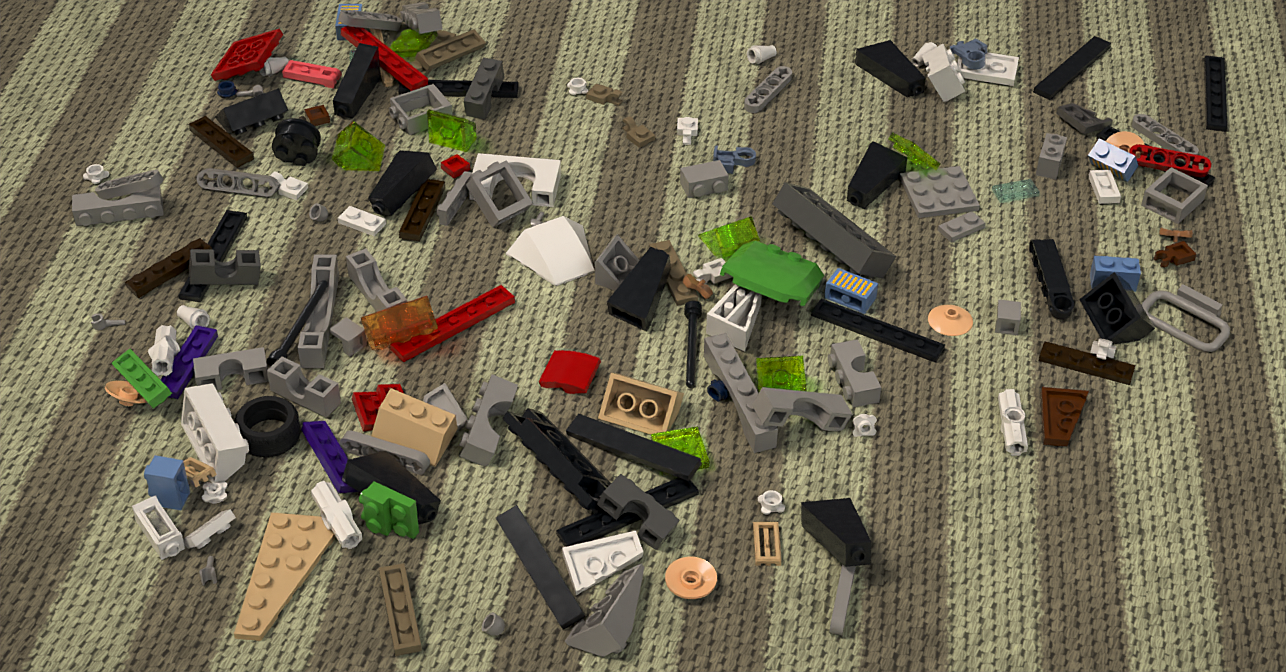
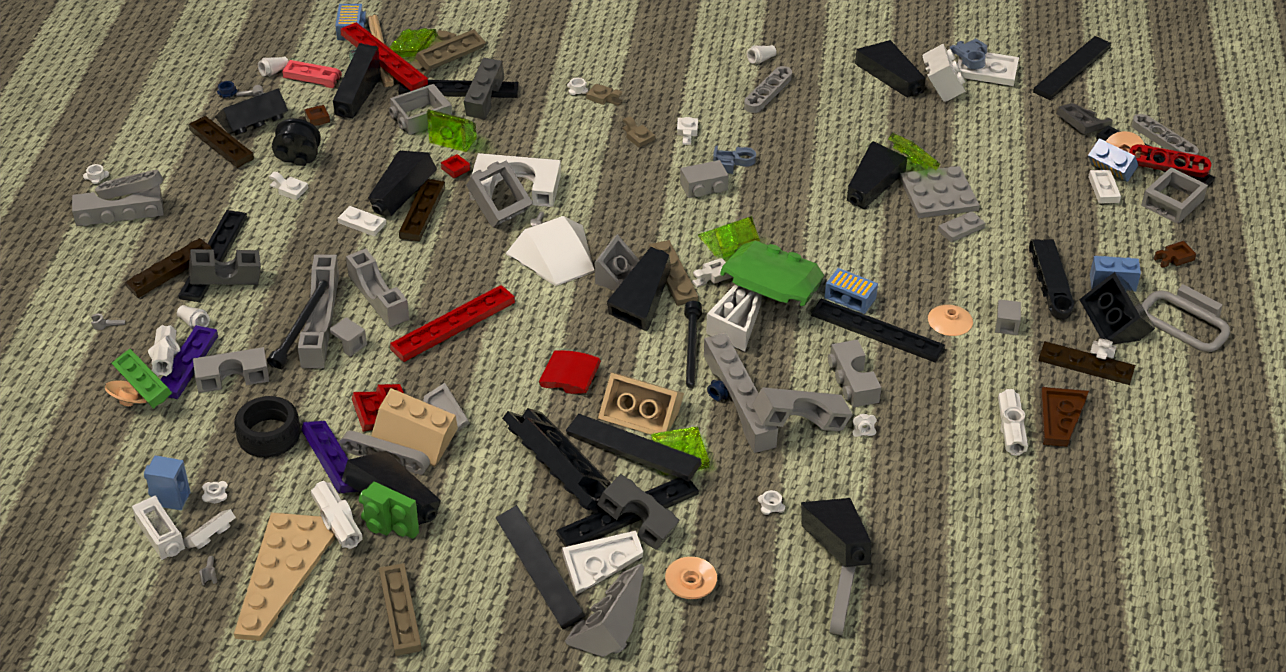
white slope [181,383,249,483] -> none
tan tile [183,457,217,487] -> none
light grey beam [197,168,279,197] -> none
red plate [211,28,283,81] -> none
light grey arch [267,357,341,418] -> none
light grey hinge [309,203,329,222] -> none
clear neon green slope [332,121,385,171] -> none
light grey beam [338,9,402,31] -> none
clear orange slope [360,296,438,350] -> none
light grey arch [400,2,443,34] -> none
light grey plate [437,171,472,226] -> none
light grey arch [459,374,518,466] -> none
light grey hinge [482,612,505,636] -> none
medium nougat piece [683,274,713,299] -> none
tan tile [753,522,781,566] -> none
clear neon green slope [755,356,807,393] -> none
dark grey brick [772,182,896,279] -> none
white cone [911,42,937,68] -> none
clear light blue tile [992,179,1039,203] -> none
light grey brick [1036,133,1067,180] -> none
medium nougat piece [1159,228,1193,242] -> none
black tile [1204,55,1227,132] -> none

